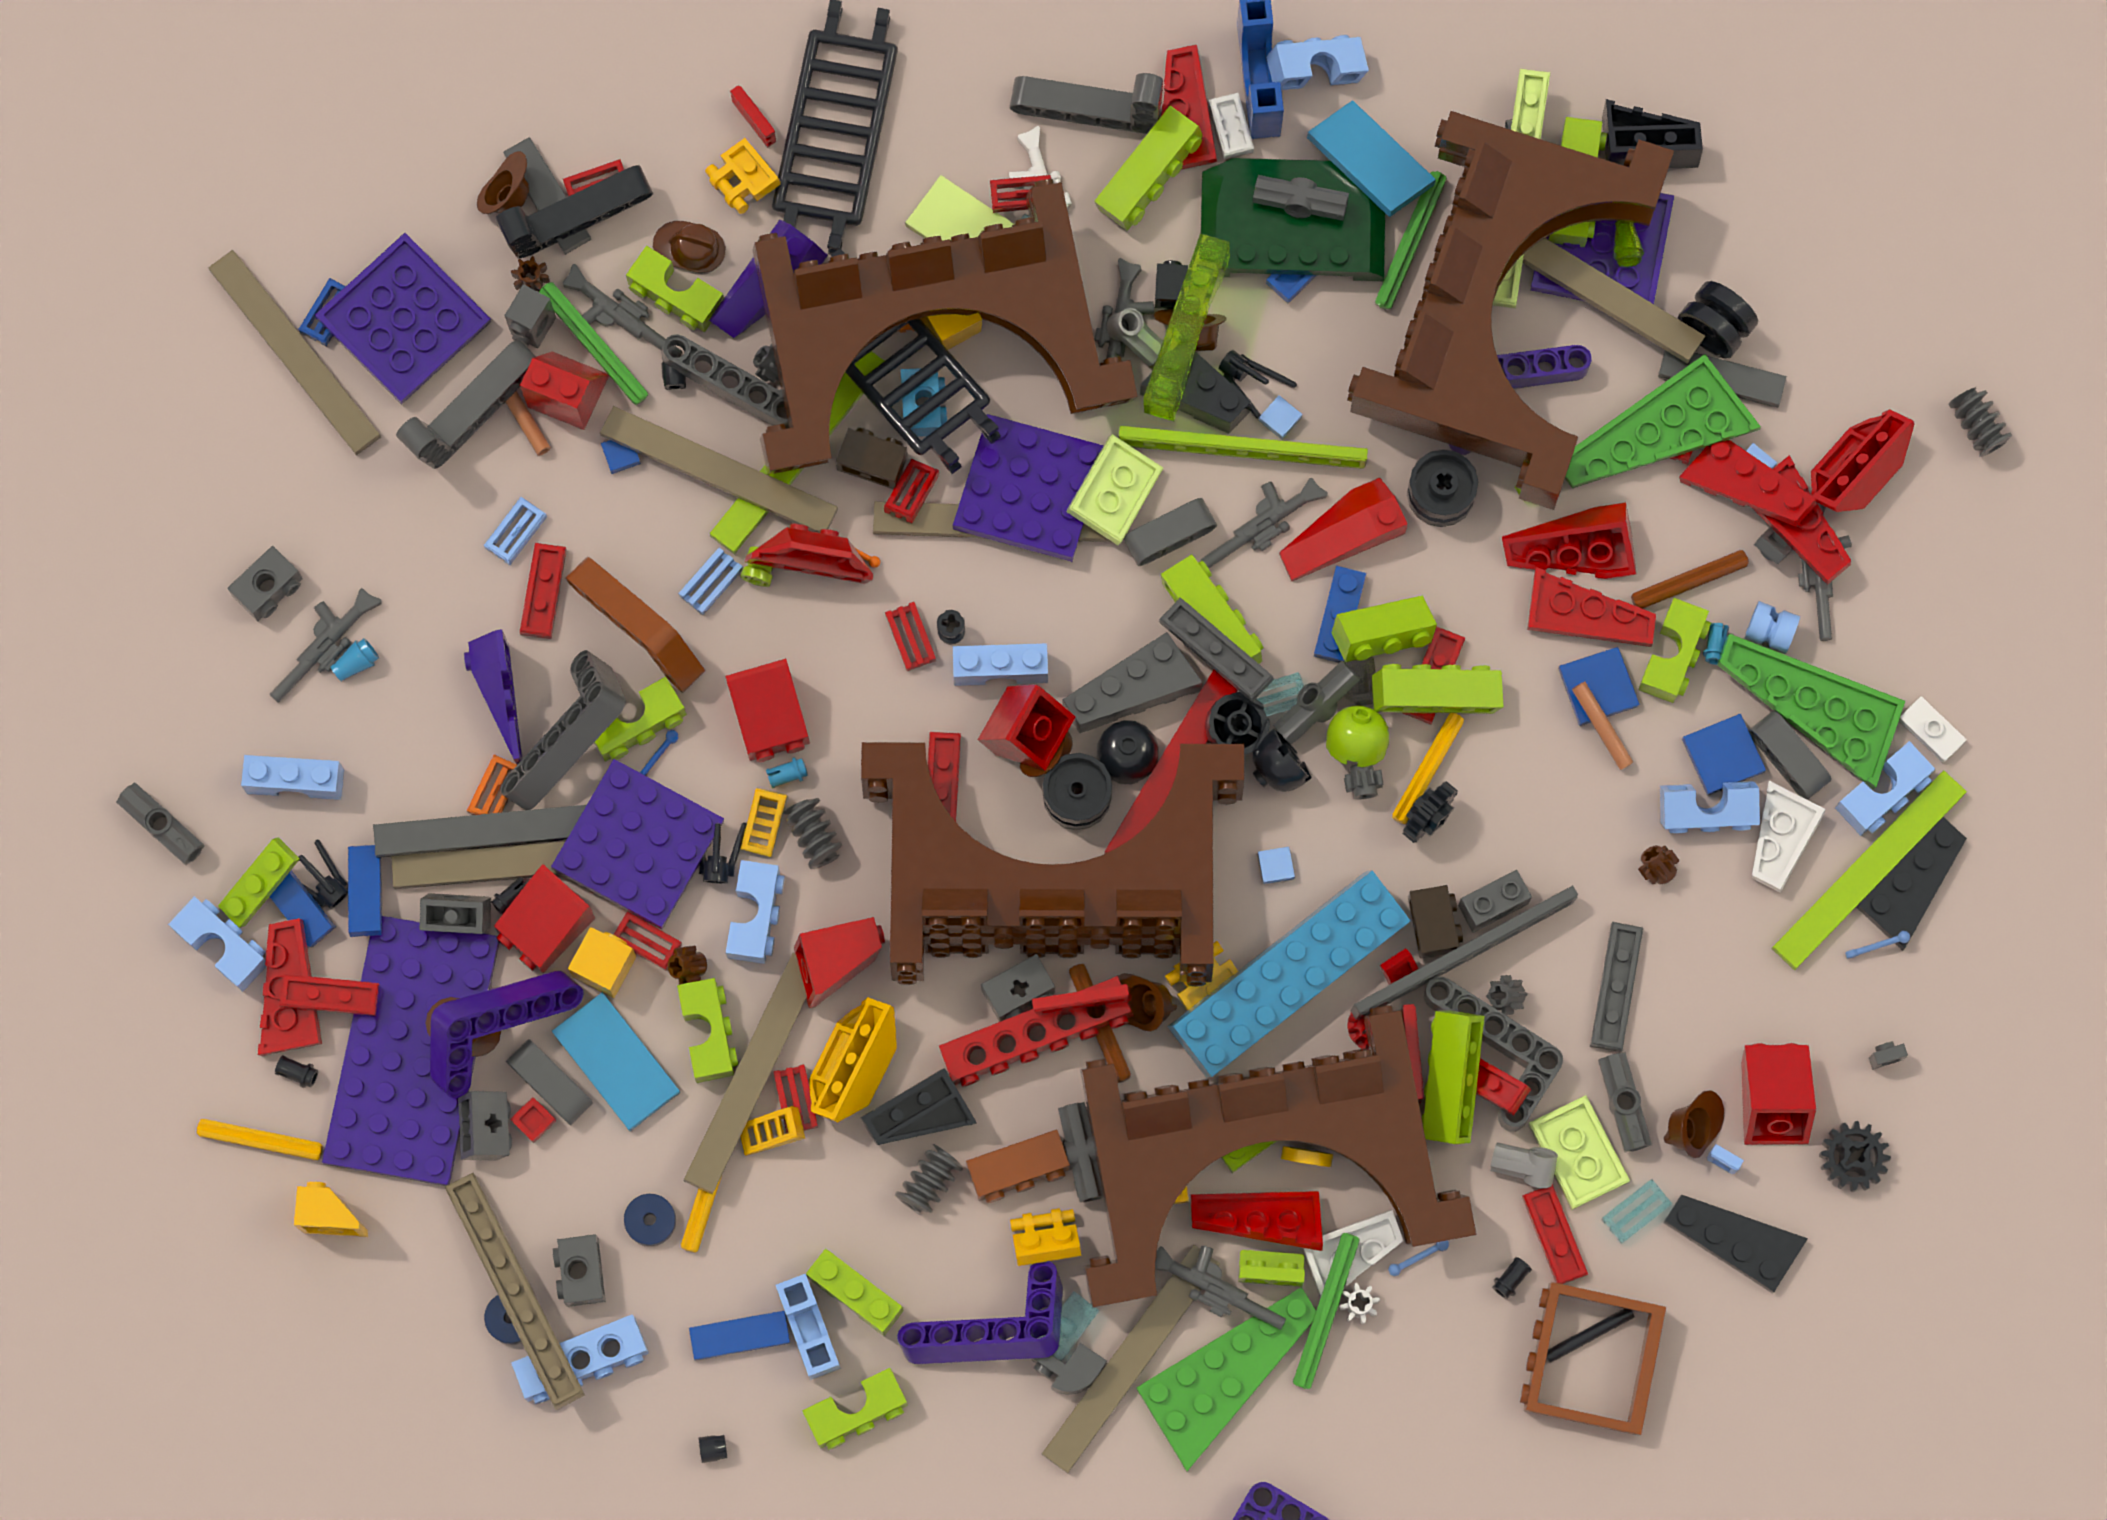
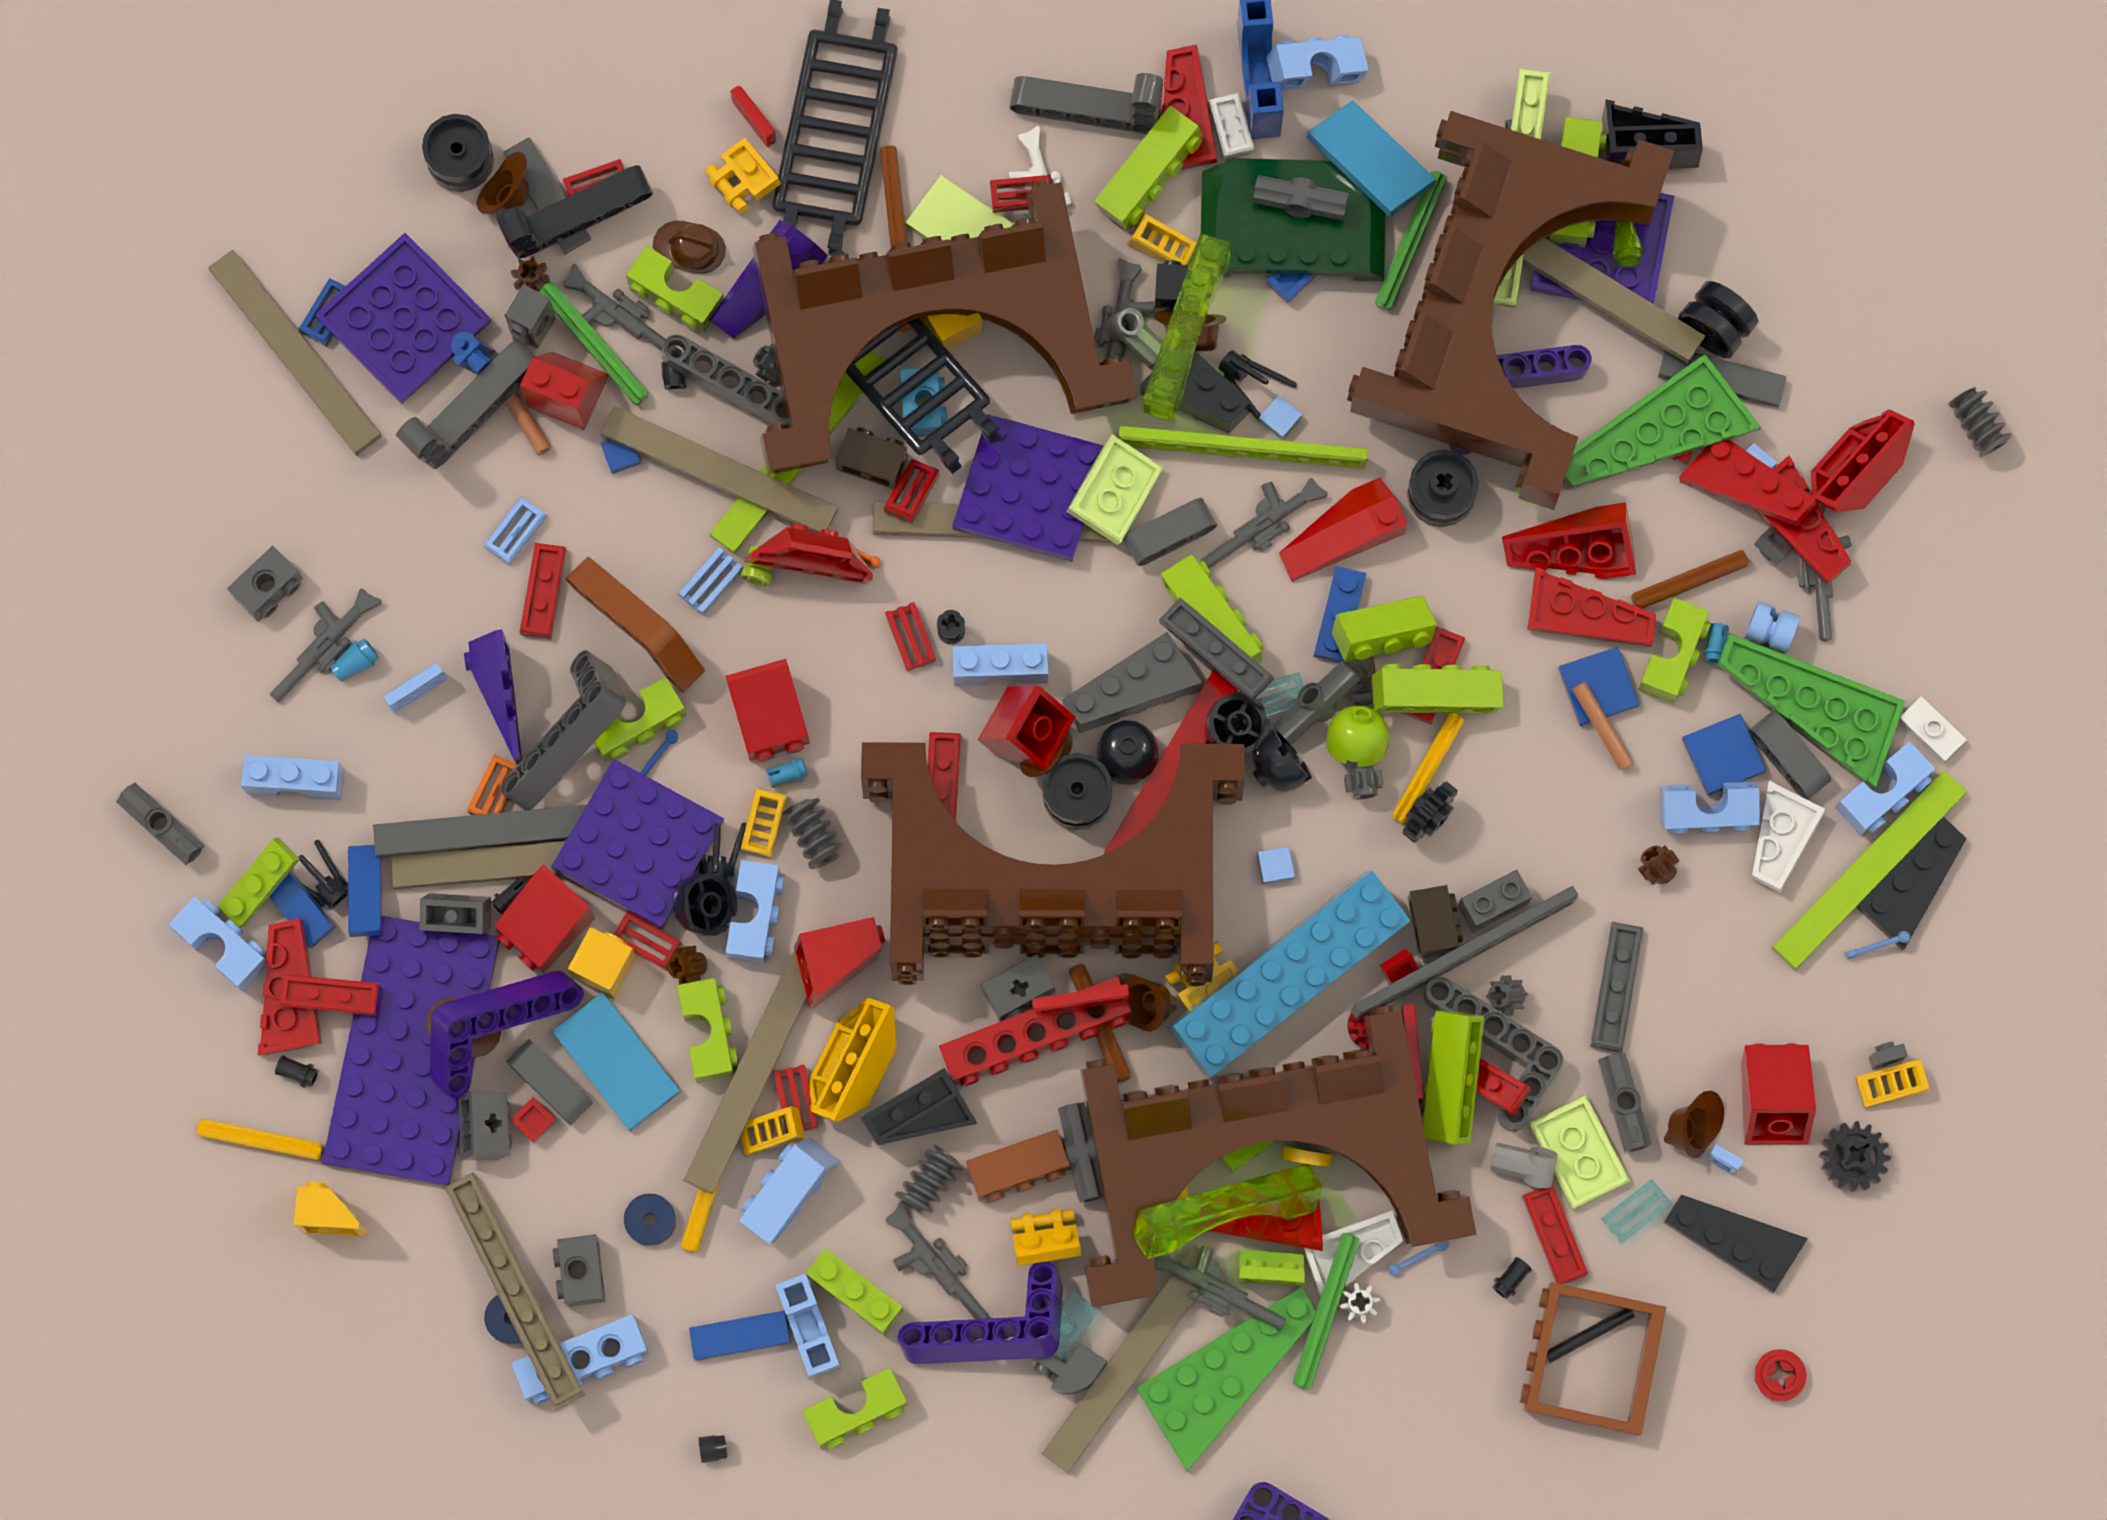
none -> light blue tile [384,663,447,713]
none -> black wheel [422,114,494,192]
none -> blue hips [451,332,496,375]
none -> black cylinder [673,873,737,936]
none -> light blue wedge [739,1137,840,1244]
none -> dark orange axle [880,145,907,248]
none -> dark grey piece [886,1202,990,1319]
none -> yellow slope [1127,213,1198,265]
none -> clear neon green arch [1132,1164,1323,1259]
none -> red gear [1754,1349,1807,1401]
none -> yellow slope [1855,1059,1929,1108]

